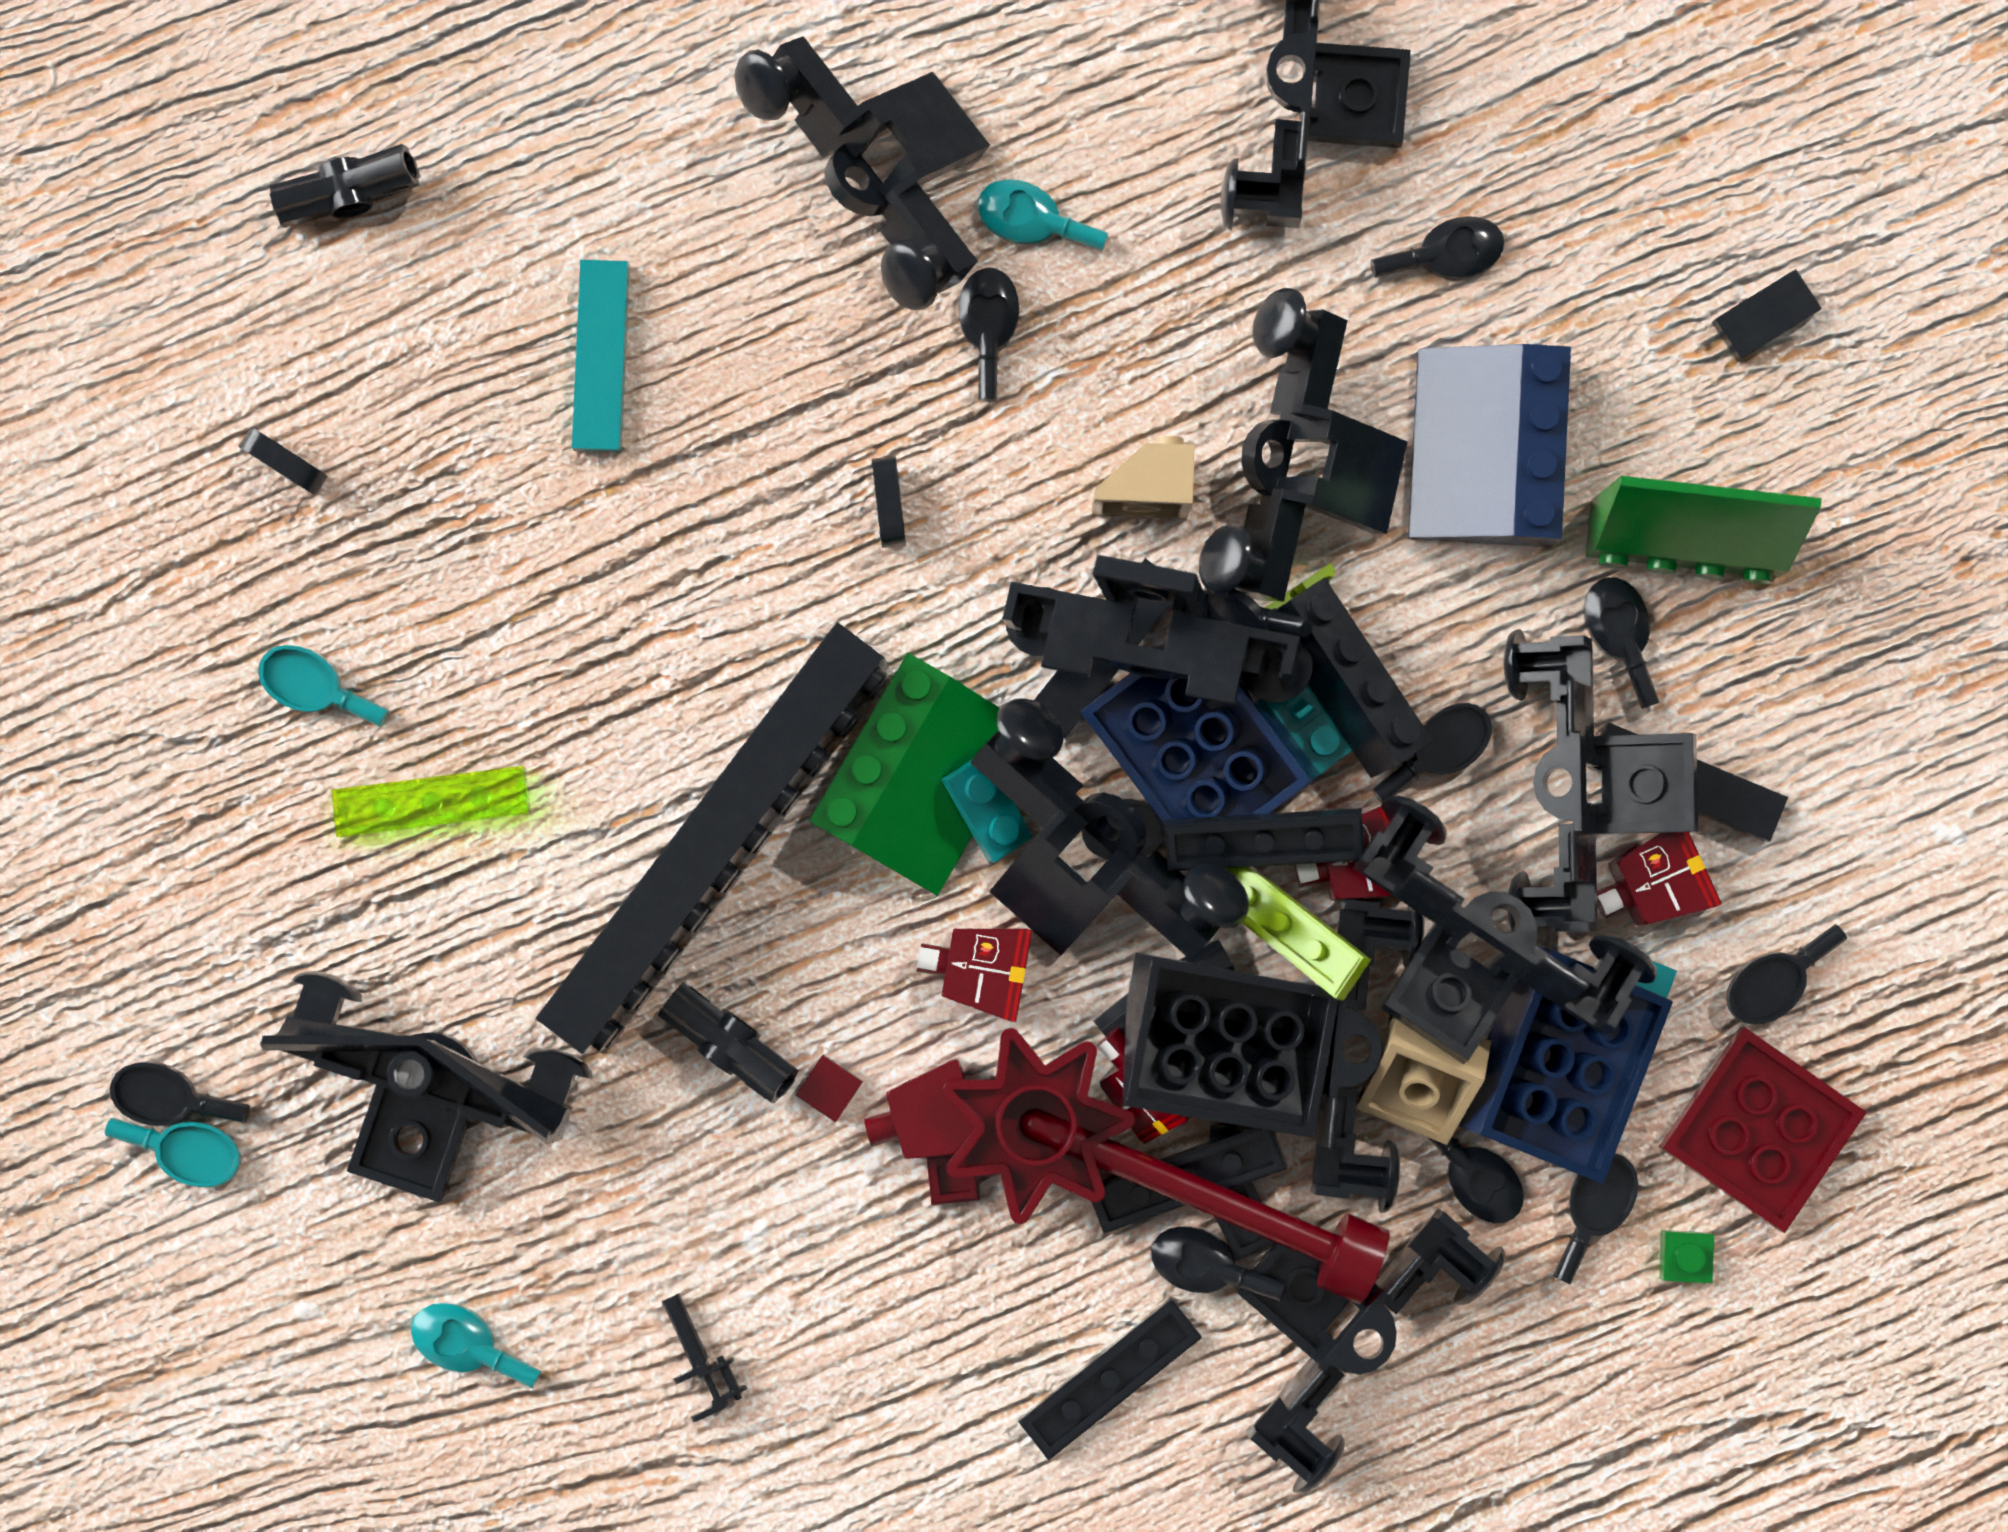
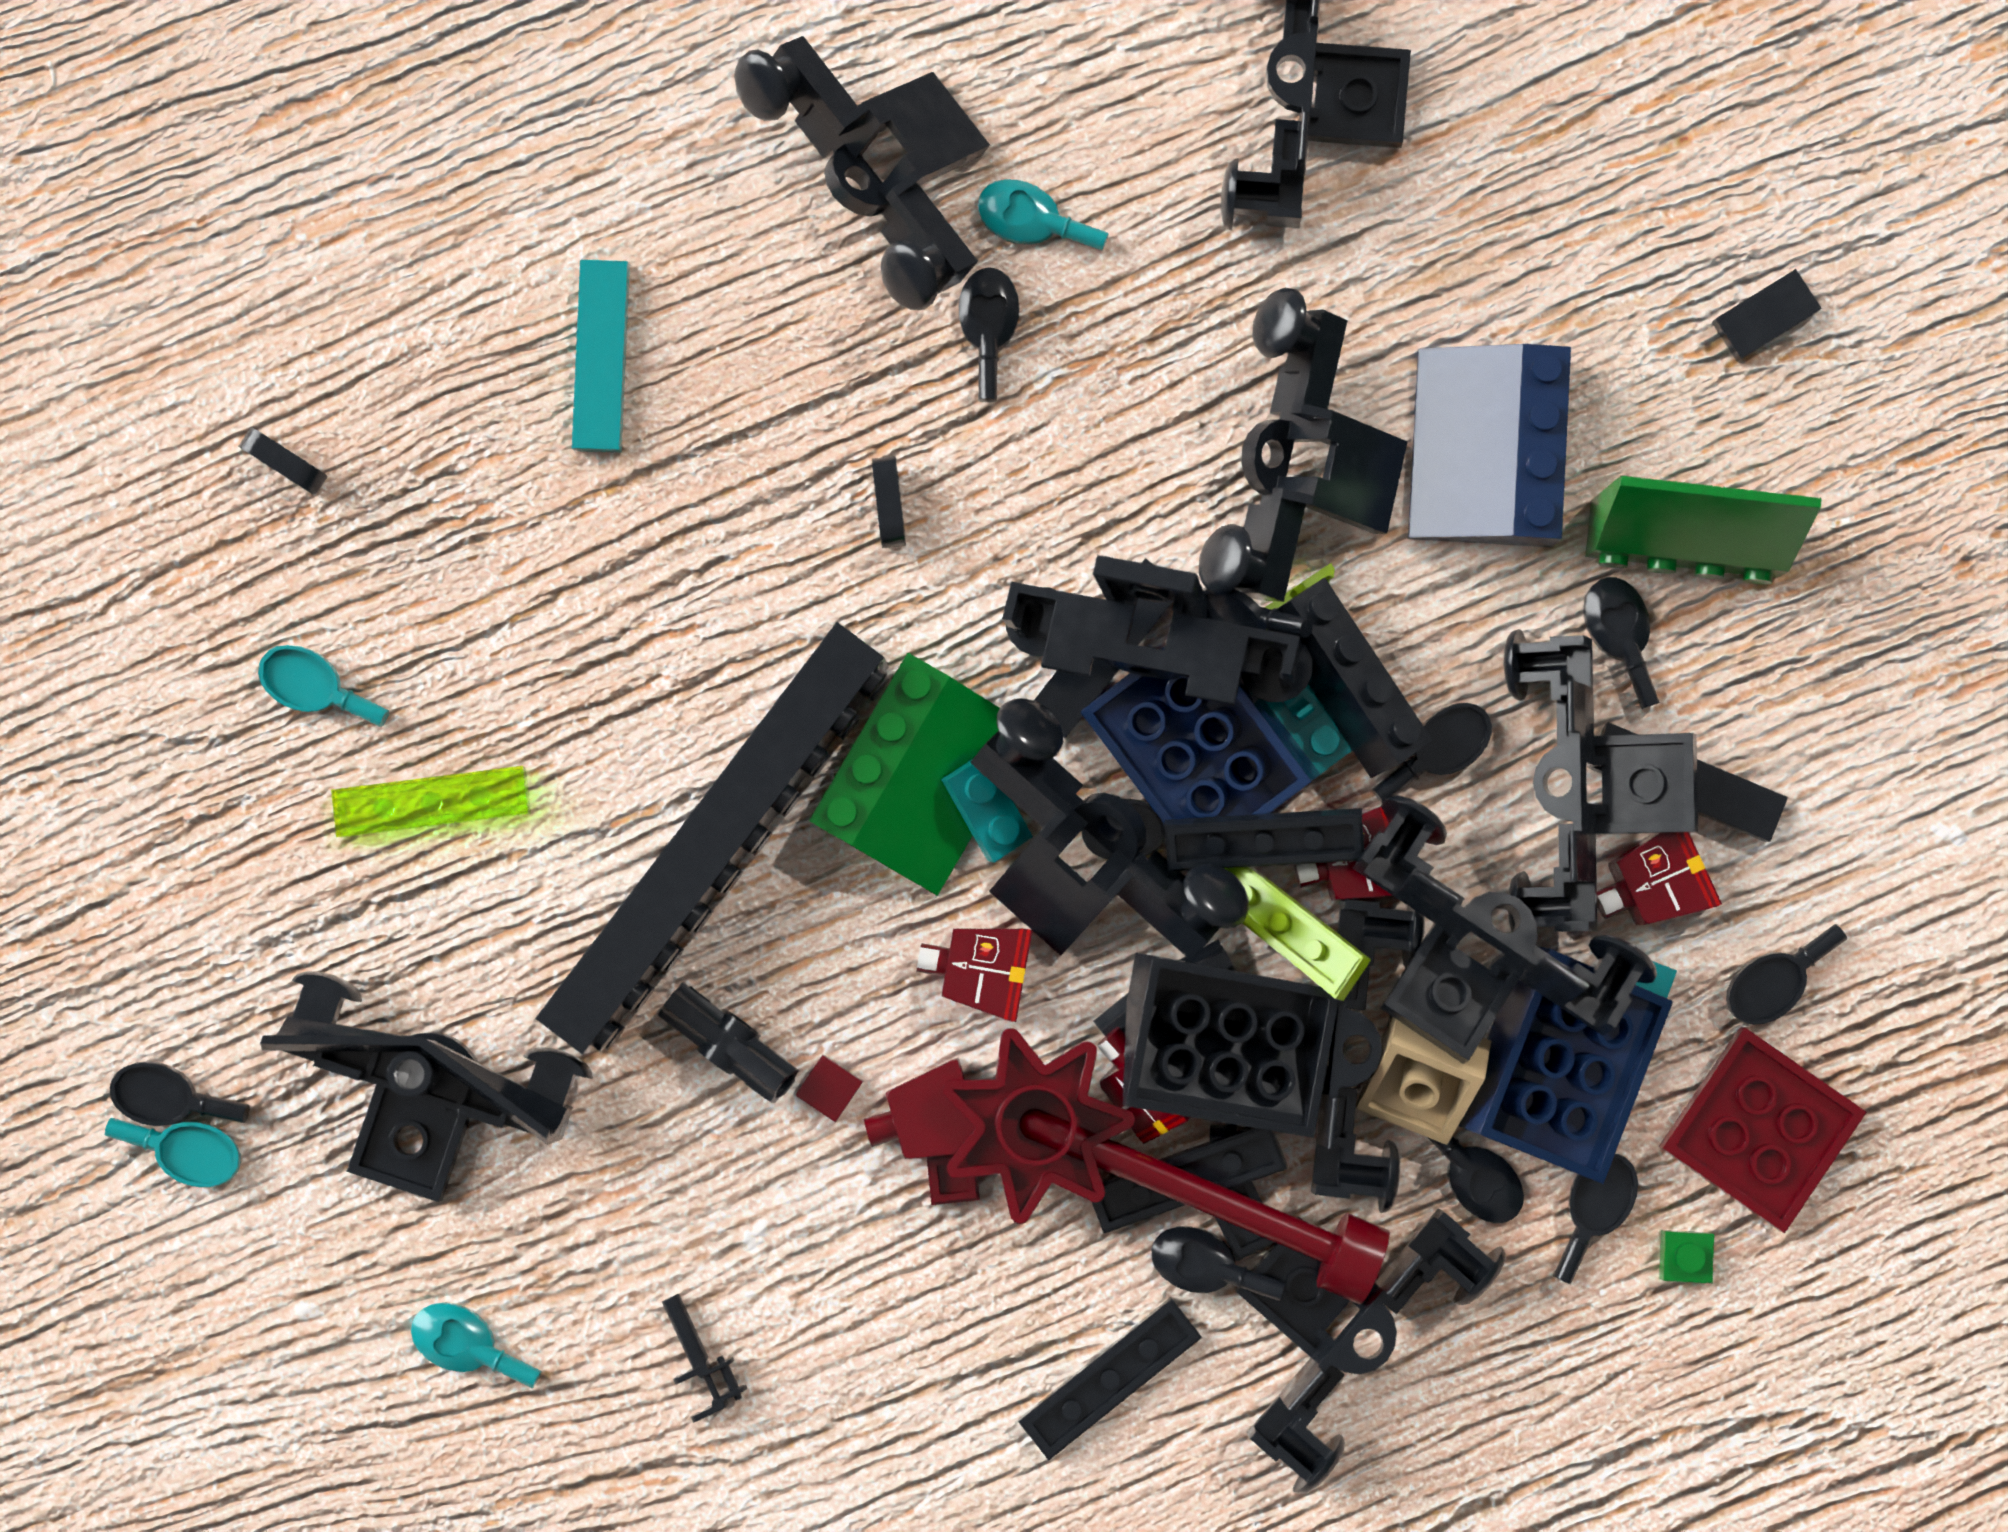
black piece [270,144,420,228] -> none
tan slope [1092,436,1195,519] -> none
black piece [1370,216,1504,280] -> none

